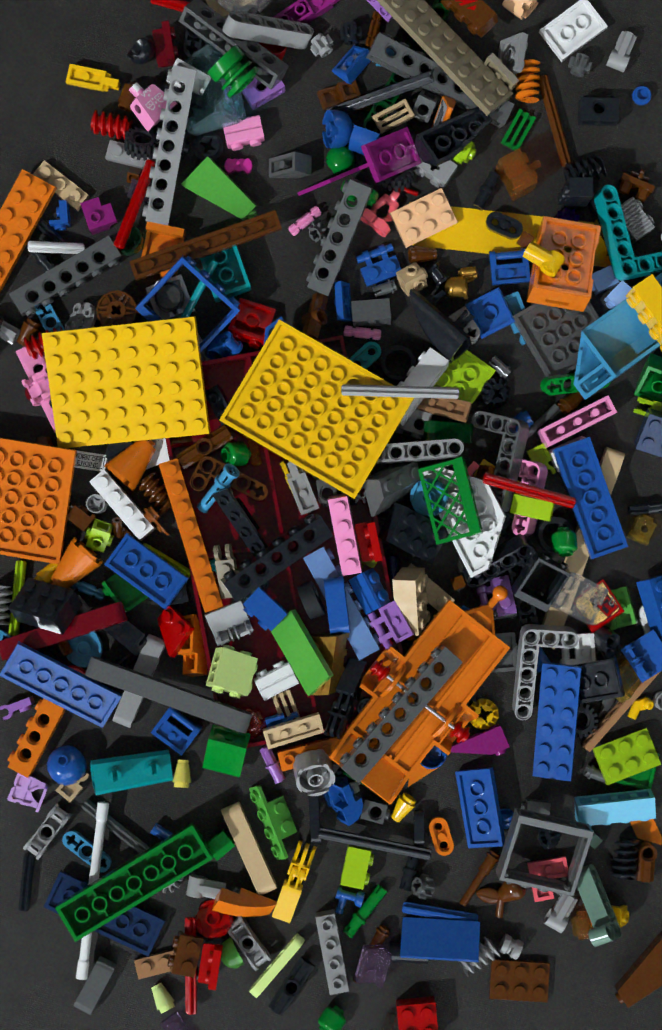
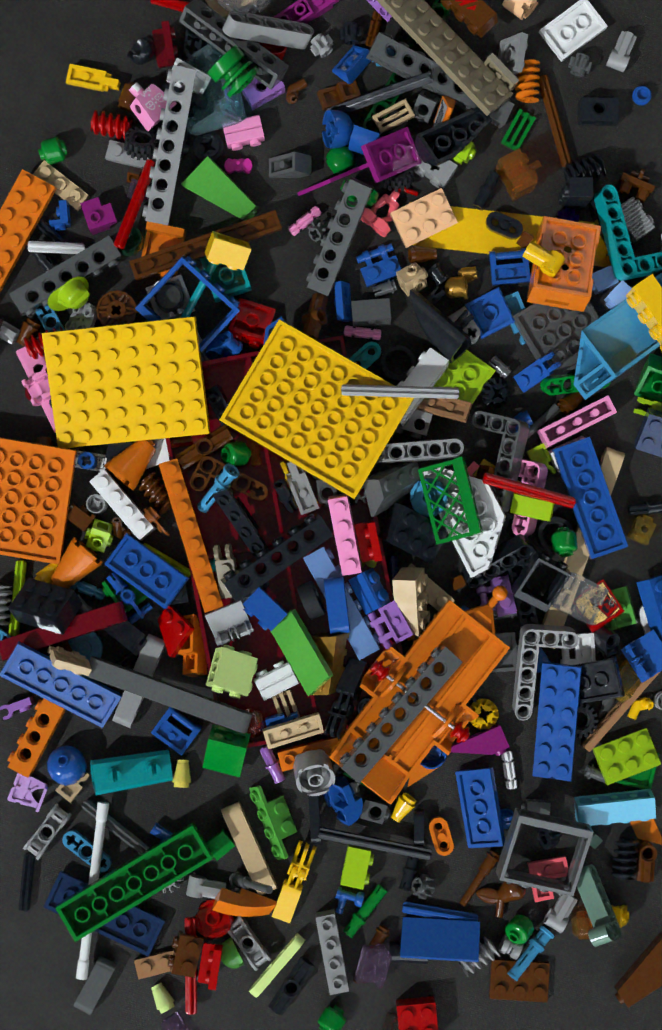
dark green beam [423,421,473,444] -> none
none -> green head [38,136,68,165]
none -> lime piece [47,276,90,311]
none -> tan plate [47,646,92,676]
none -> blue bush [78,452,98,470]
none -> blue pin [106,572,153,624]
none -> yellow brick [205,231,252,270]
none -> dark grey pin [229,872,273,894]
none -> black axle [273,479,298,513]
none -> reddish brown arm [286,78,307,104]
none -> white axle [501,751,517,789]
none -> green head [505,914,534,944]
none -> dark azure pin [507,925,555,981]
none -> blue hinge [513,351,561,393]

